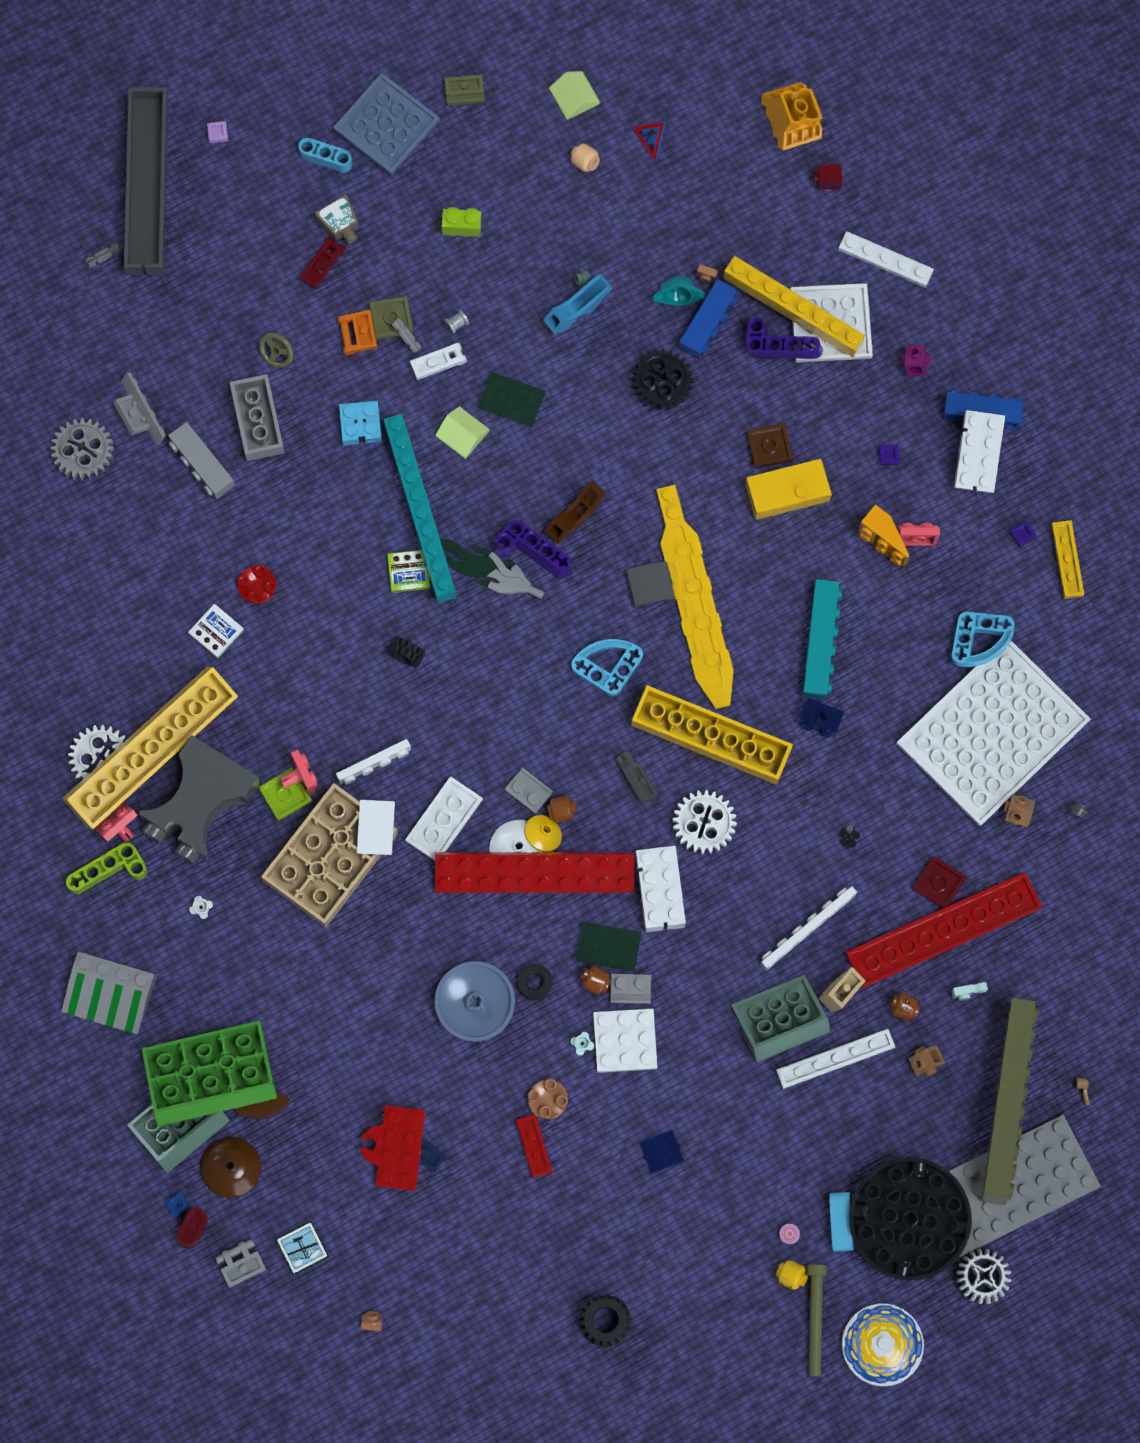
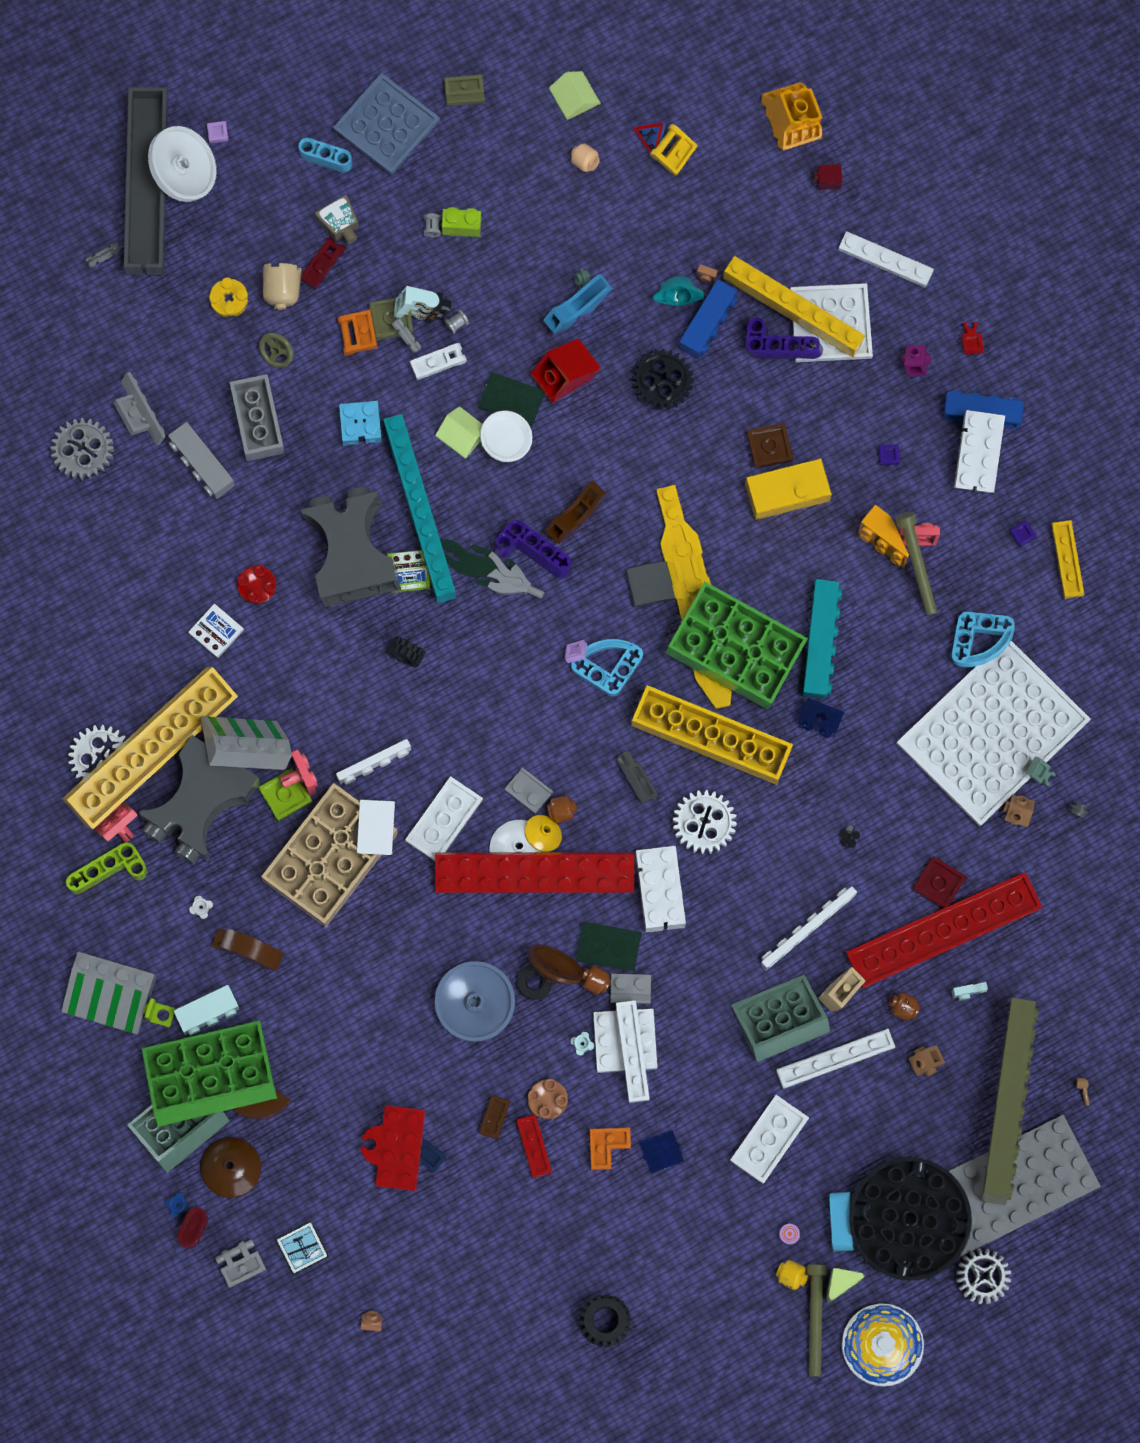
none -> lime bracket [143,998,176,1028]
none -> white dish [148,126,216,202]
none -> light aqua brick [174,985,239,1036]
none -> light grey slope [201,716,292,770]
none -> yellow plate [209,278,248,317]
none -> reddish brown arch [211,928,284,972]
none -> tan cylinder [263,263,302,310]
none -> dark grey brick [301,487,401,607]
none -> light aqua hips [394,286,451,323]
none -> light grey bush [424,214,441,238]
none -> reddish brown plate [479,1095,511,1140]
none -> white piece [480,411,532,462]
none -> reddish brown dish [528,944,583,985]
none -> red slope [530,338,601,403]
none -> lavender tile [565,640,587,663]
none -> orange plate [590,1128,631,1170]
none -> white plate [616,1000,649,1103]
none -> yellow plate [650,124,698,175]
none -> bright green brick [665,582,808,710]
none -> white plate [730,1095,809,1184]
none -> yellowish green slope [826,1268,864,1303]
none -> olive piece [895,512,937,615]
none -> red plate [961,322,984,354]
none -> sand green plate [1026,756,1056,786]

